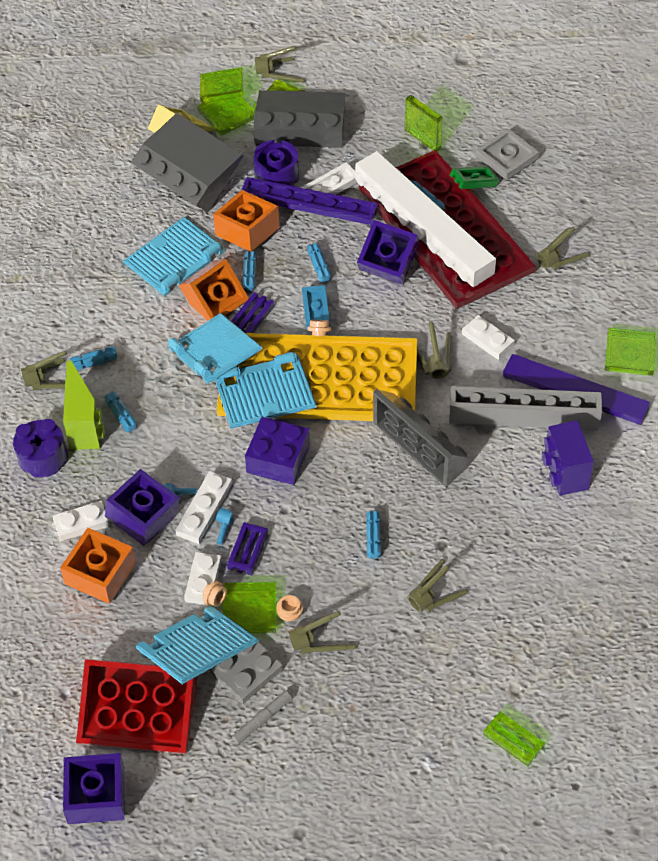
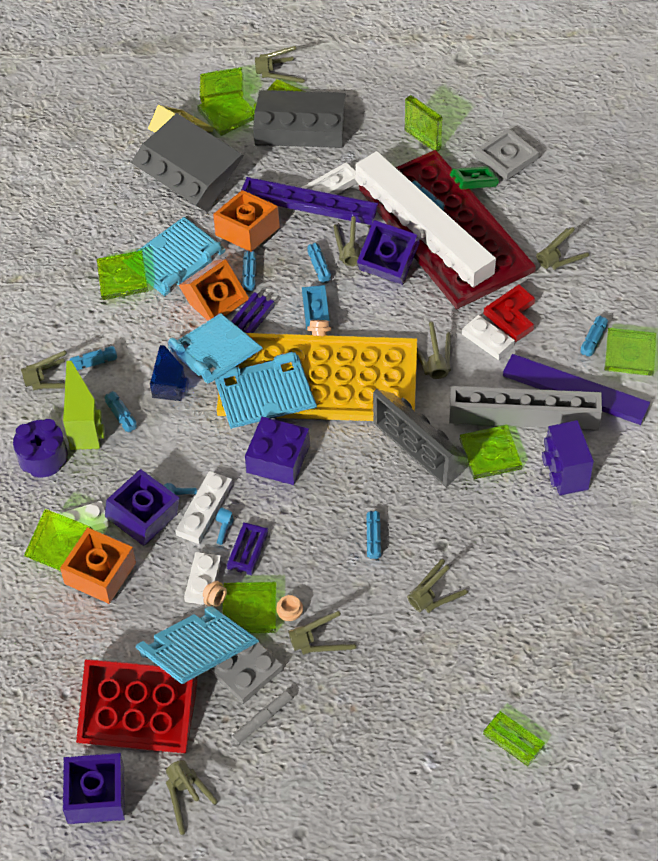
dark purple brick [253,140,299,186] -> none
none -> clear neon green tile [24,509,93,572]
none -> clear neon green tile [96,250,149,300]
none -> clear blue slope [150,345,189,401]
none -> olive plant [166,760,218,835]
none -> olive plant [333,216,369,266]
none -> clear neon green tile [459,425,522,480]
none -> red plate [483,284,535,342]
none -> dark azure axle [580,316,608,357]

